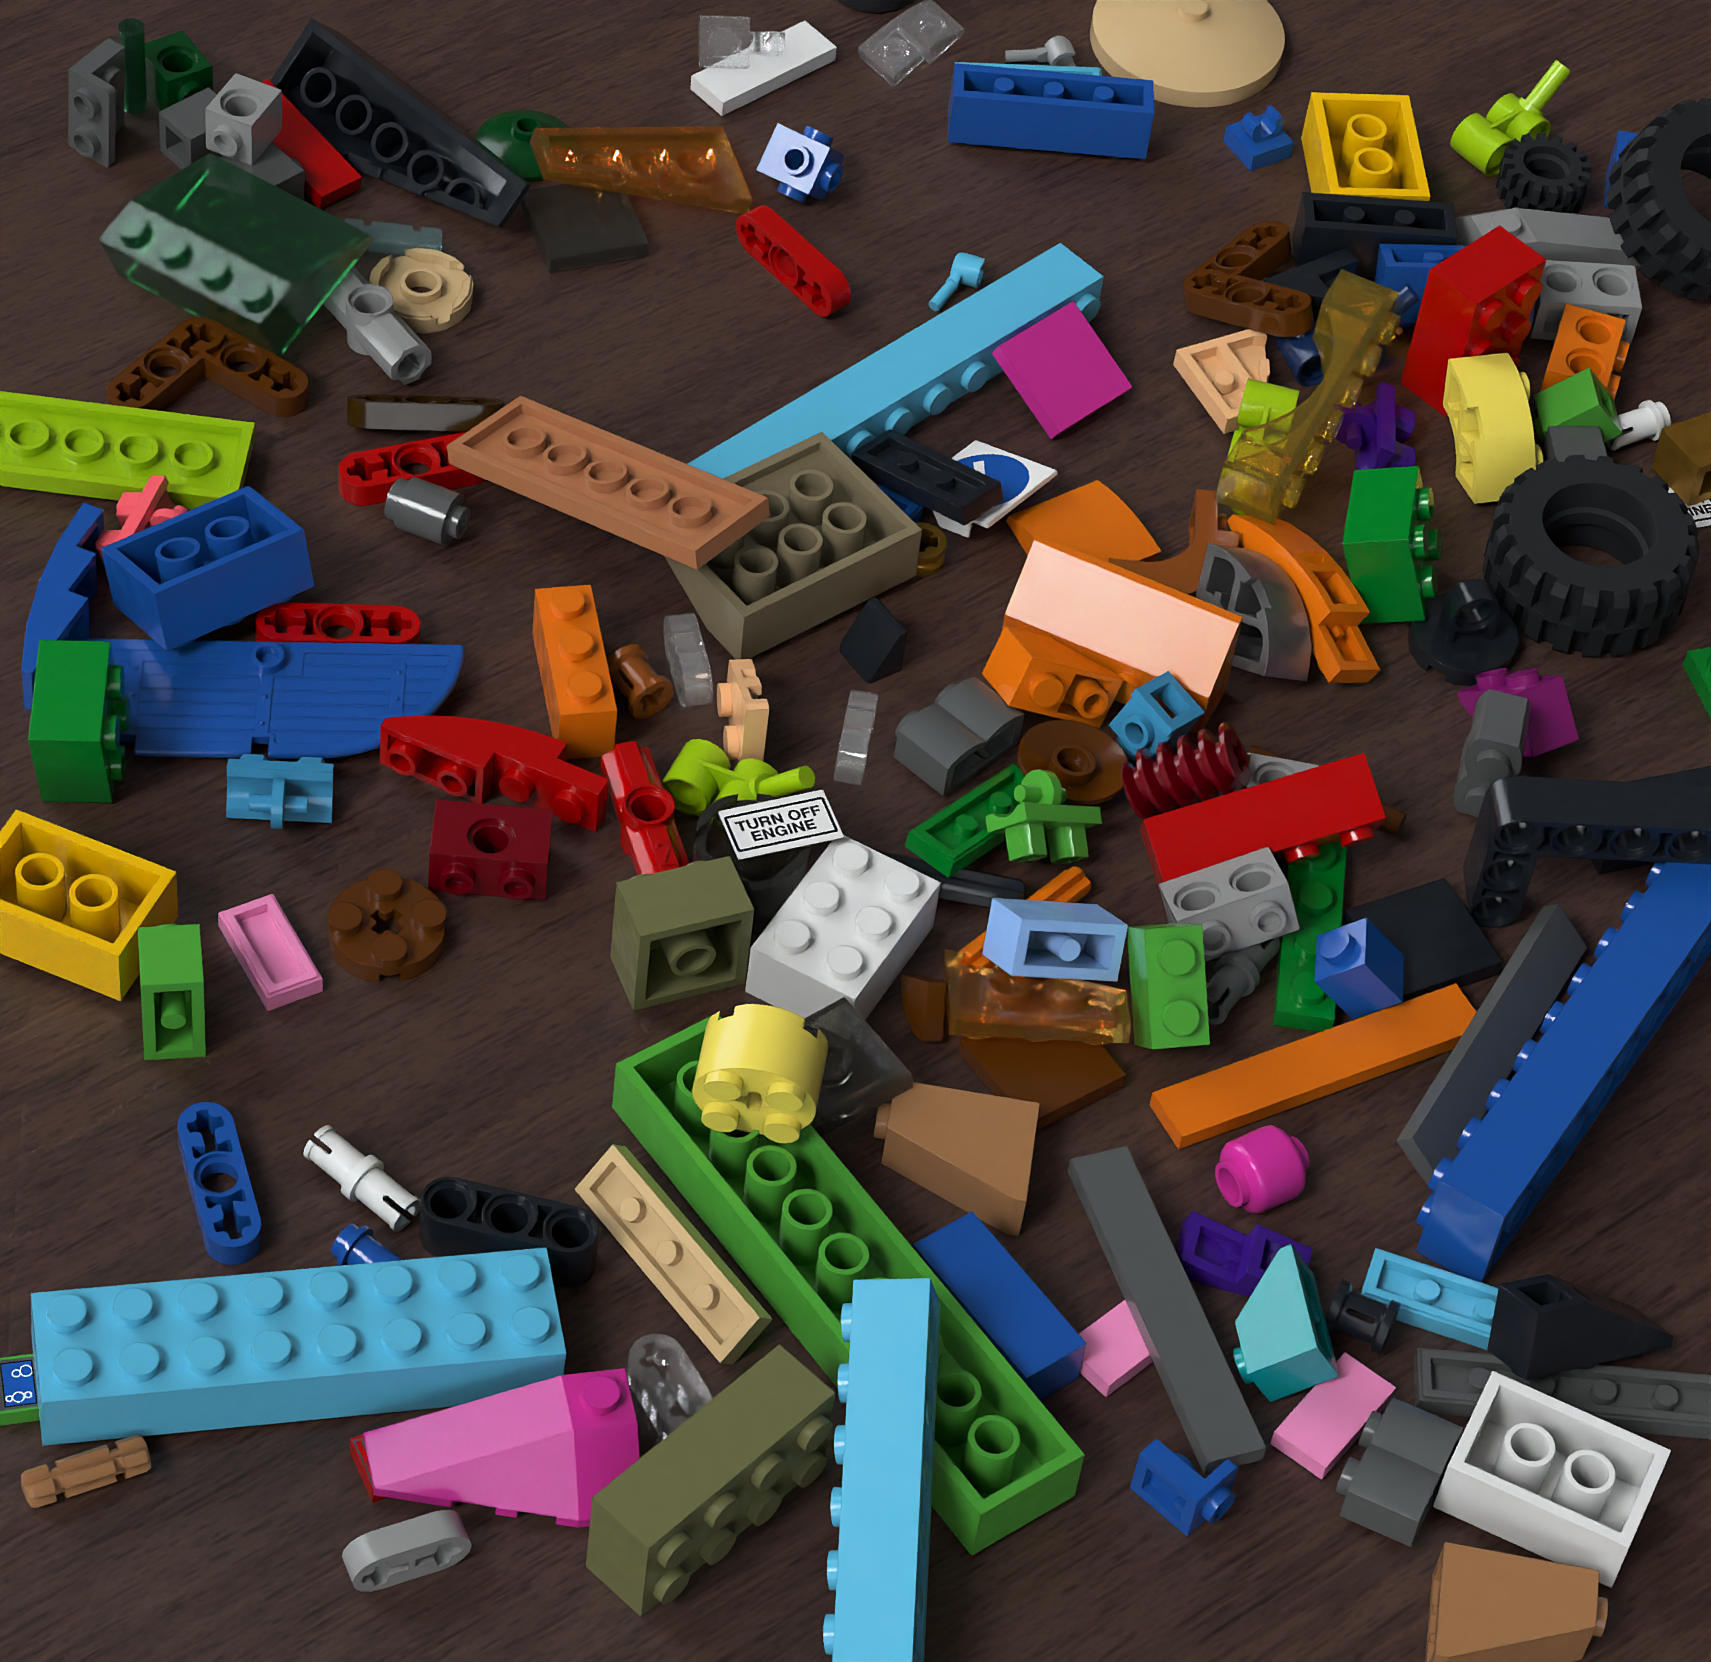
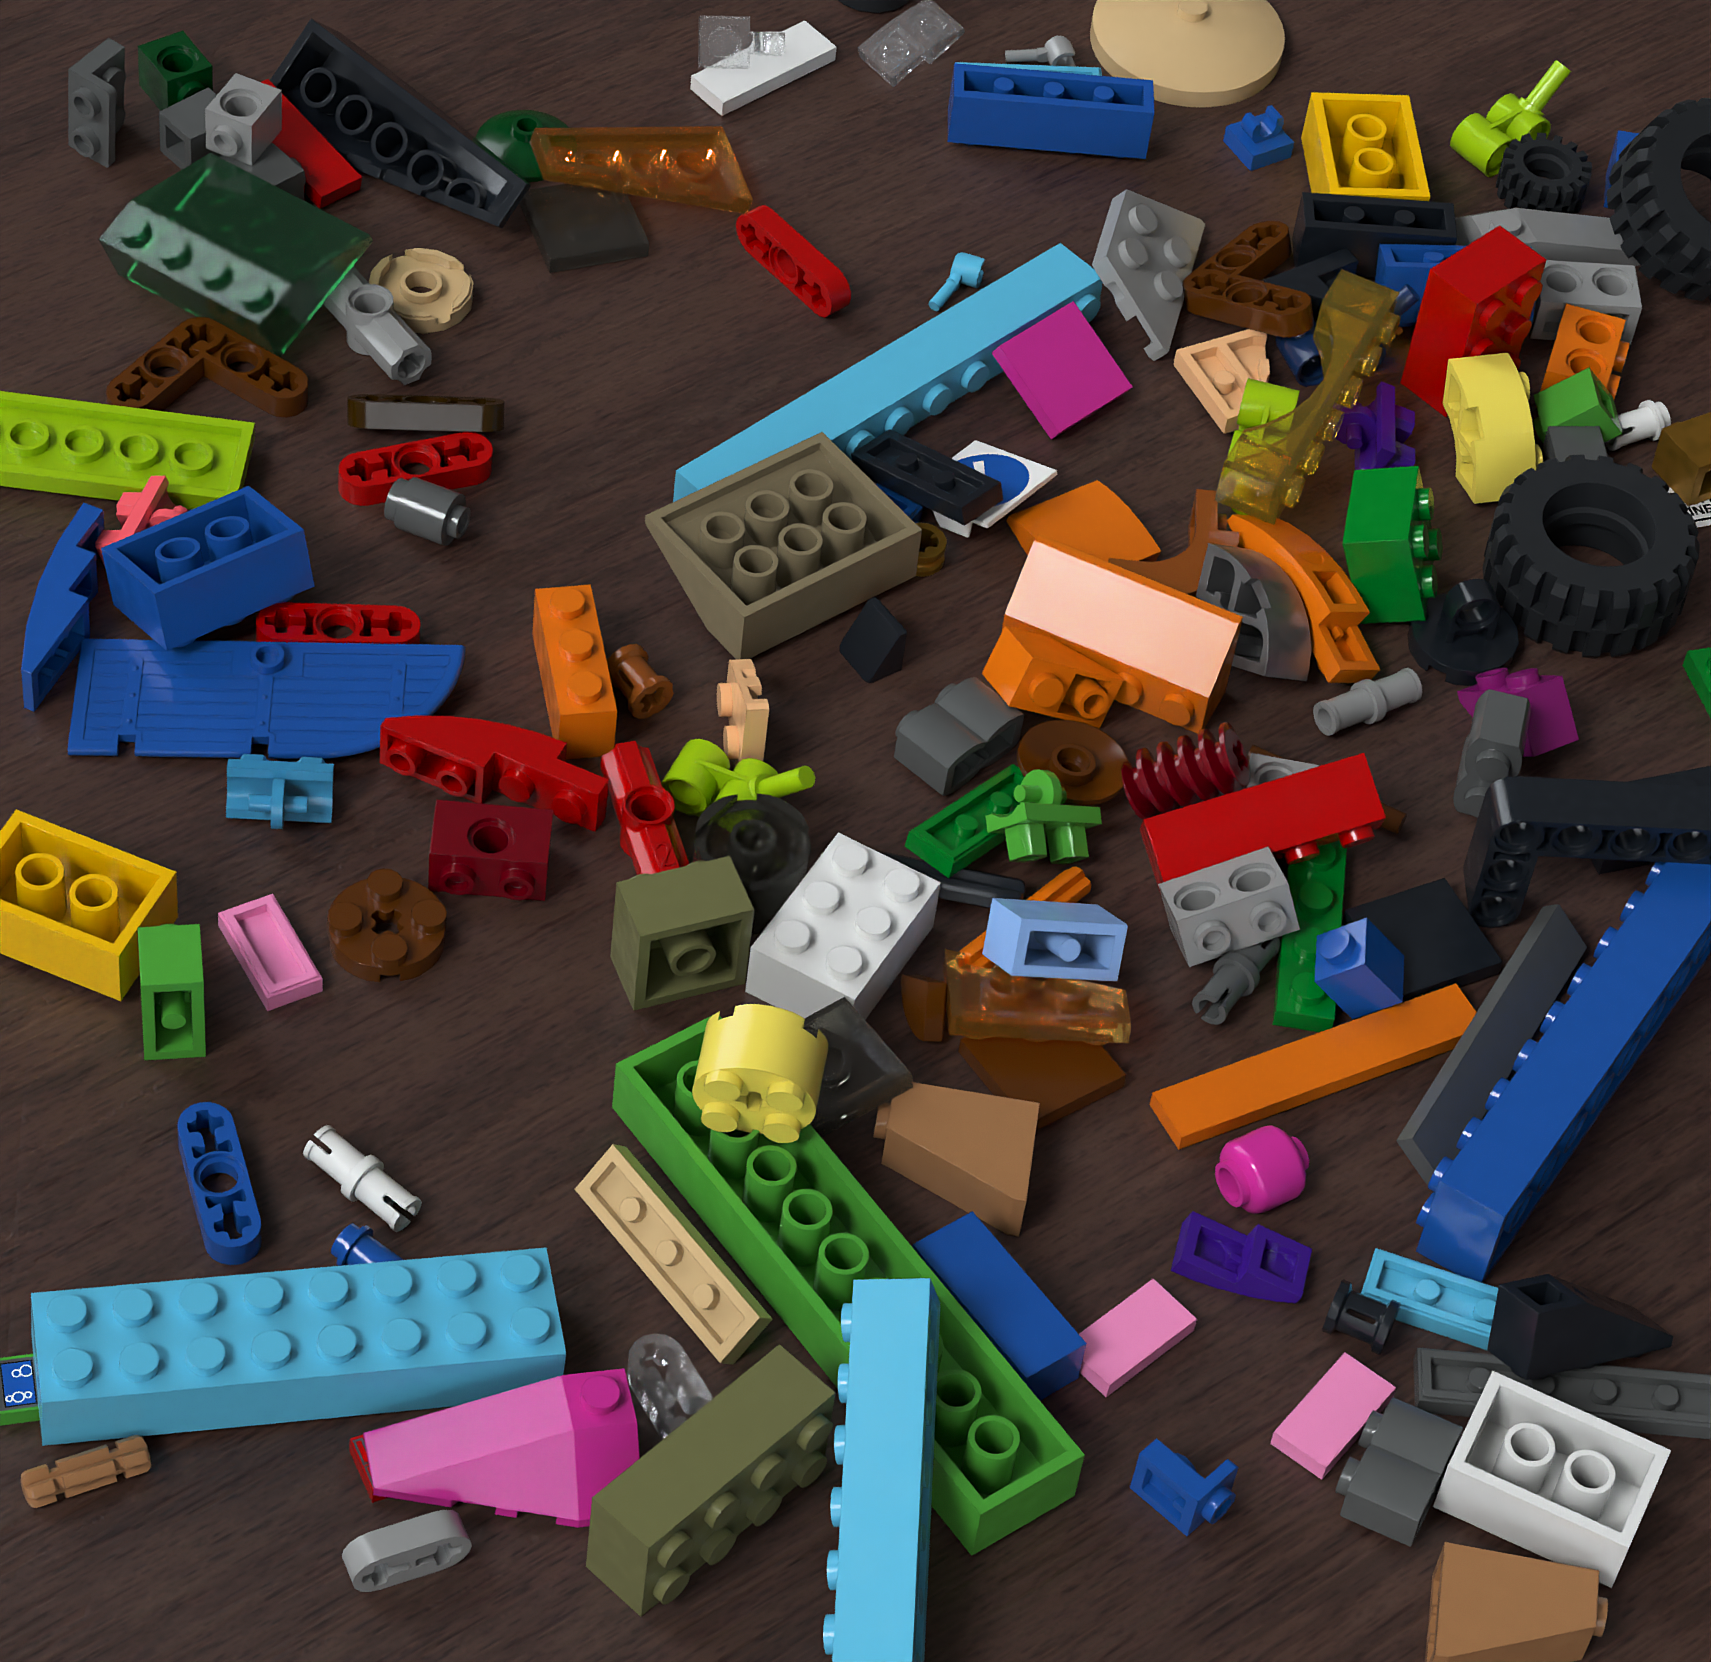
green brick [28,640,131,803] -> none
clear green piece [118,18,147,114] -> none
clear light blue axle [340,218,443,256] -> none
black beam [419,1177,599,1288] -> none
nougat plate [447,396,770,570] -> none
clear beam [663,613,713,707] -> none
white sticker [718,790,844,860] -> none
brick [756,123,845,203] -> none
clear beam [833,689,879,786] -> none
dark grey tile [1067,1146,1266,1475] -> none
dark azure brick [1109,671,1205,761] -> none
bright green brick [1127,922,1210,1049] -> none
slope [1233,1244,1339,1402] -> none
none -> light grey wing [1092,189,1205,361]
none -> light grey pin [1313,668,1423,736]

